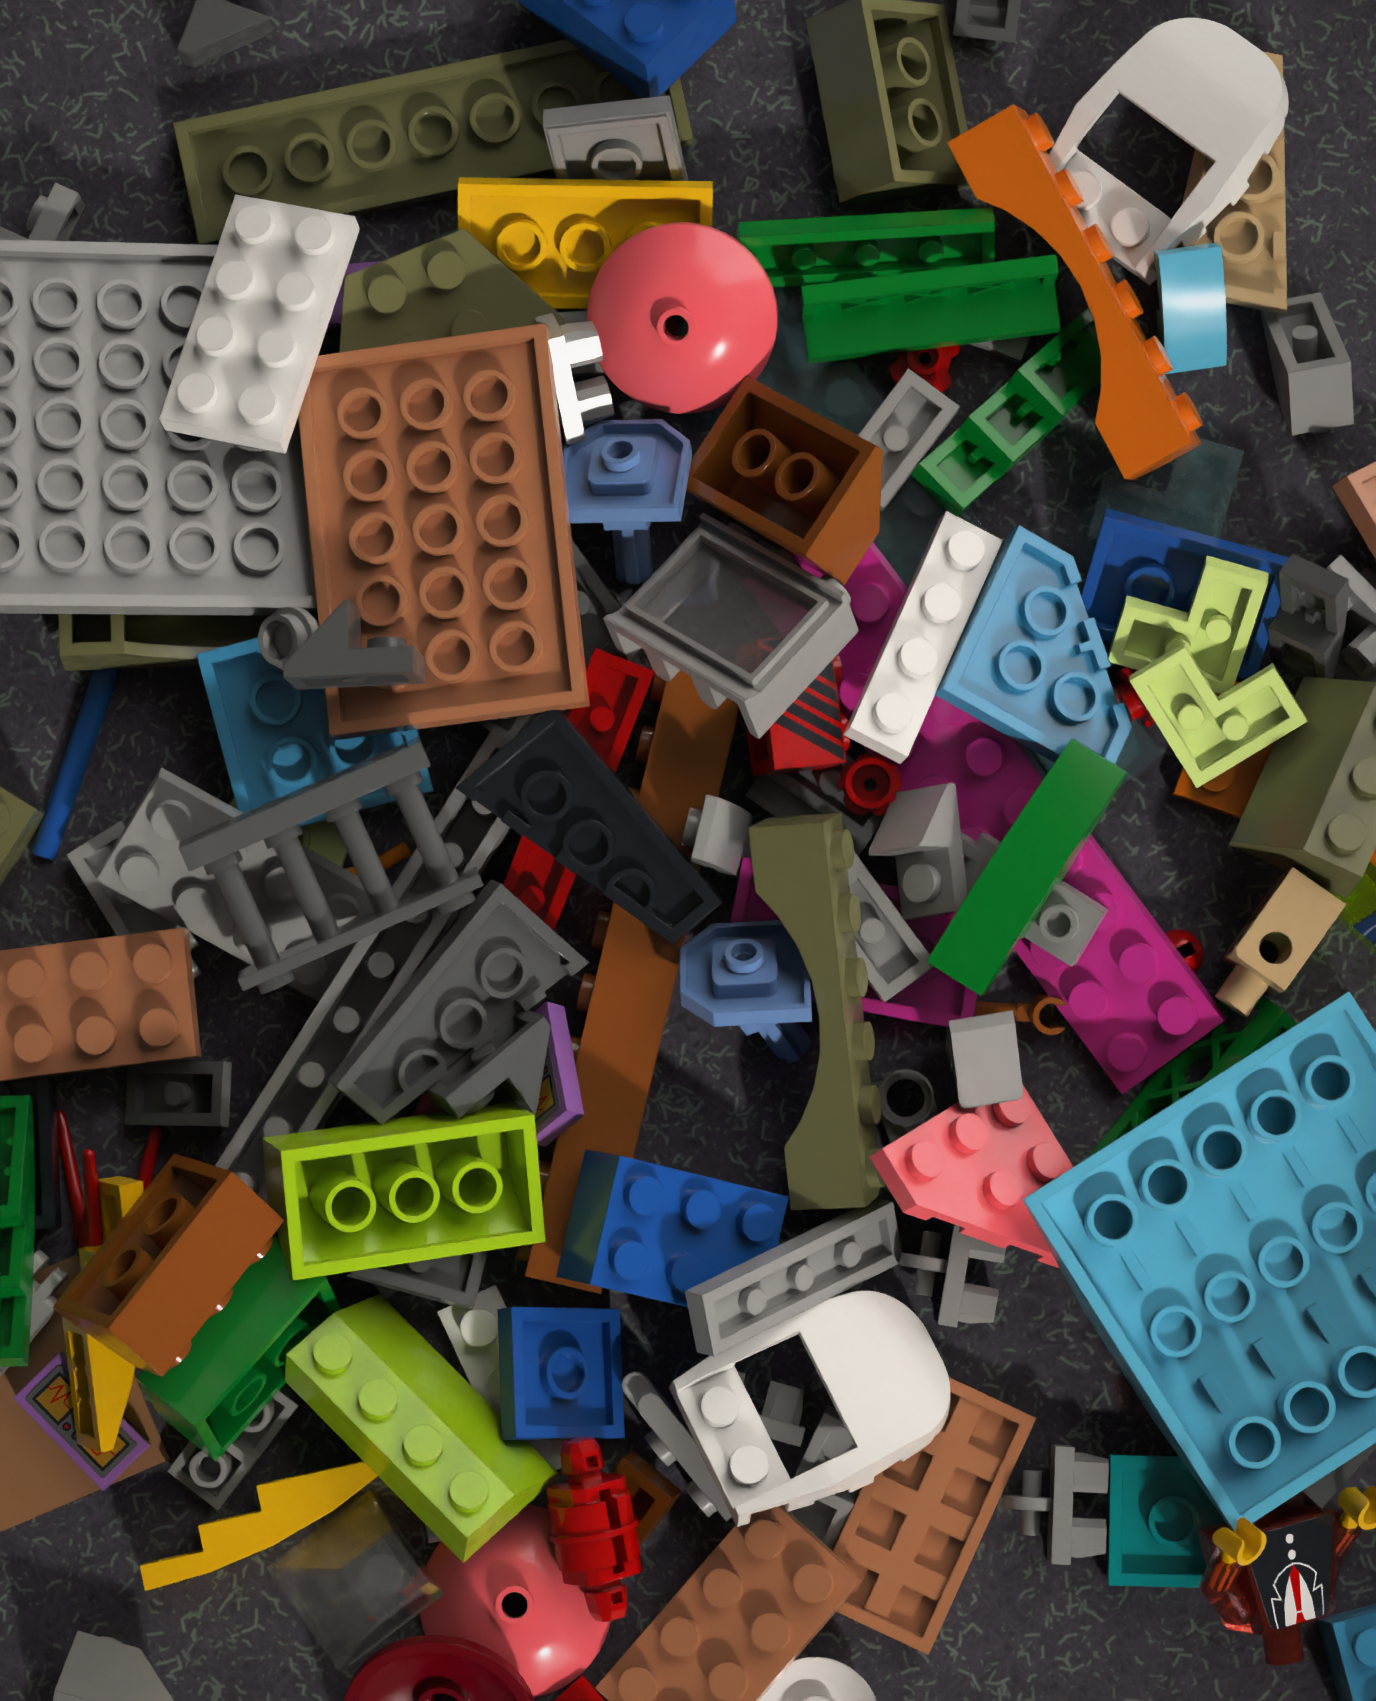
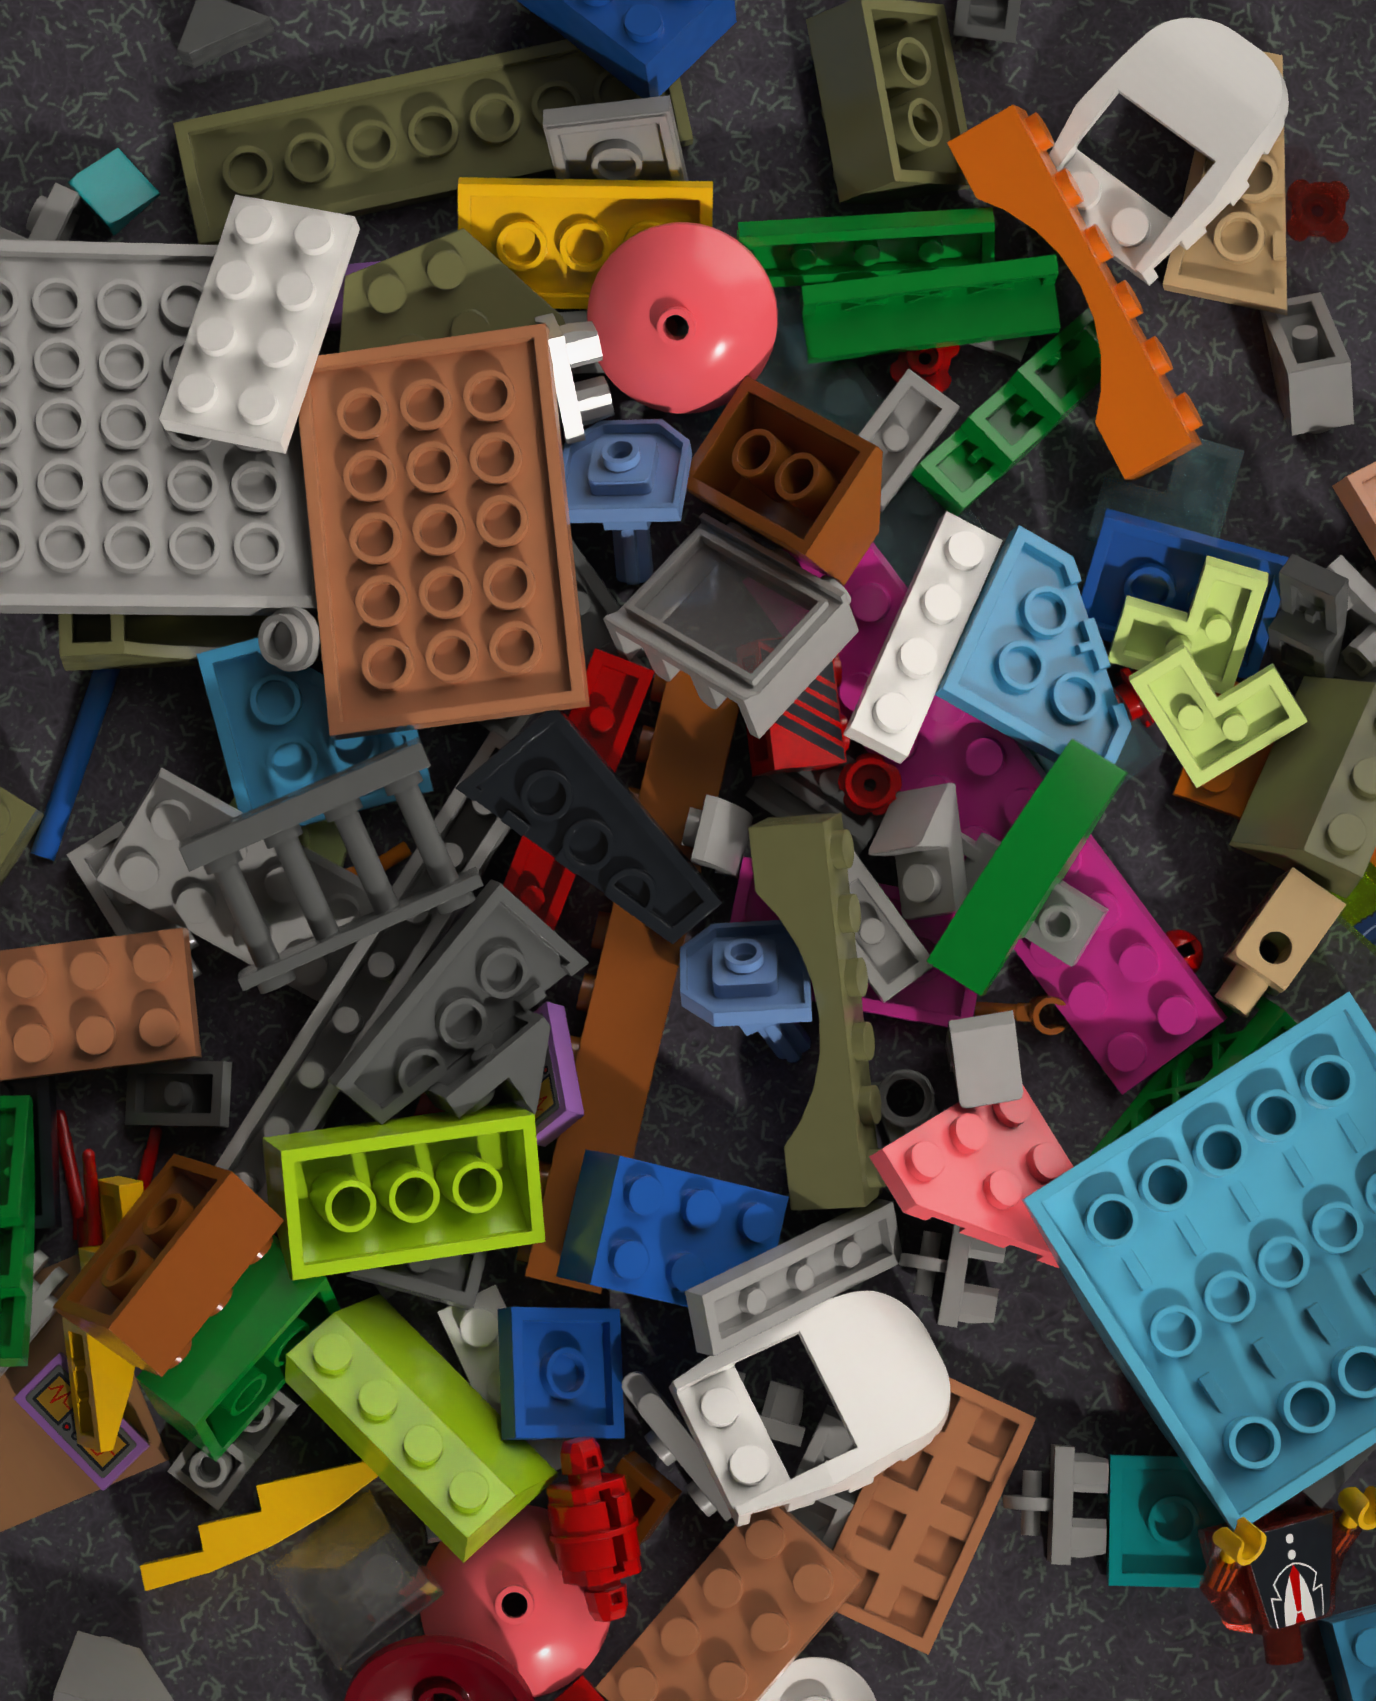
dark grey slope [283,598,425,690] -> none
medium azure slope [1154,242,1227,374] -> none
none -> teal slope [68,148,161,236]
none -> clear red plate [1286,179,1350,243]

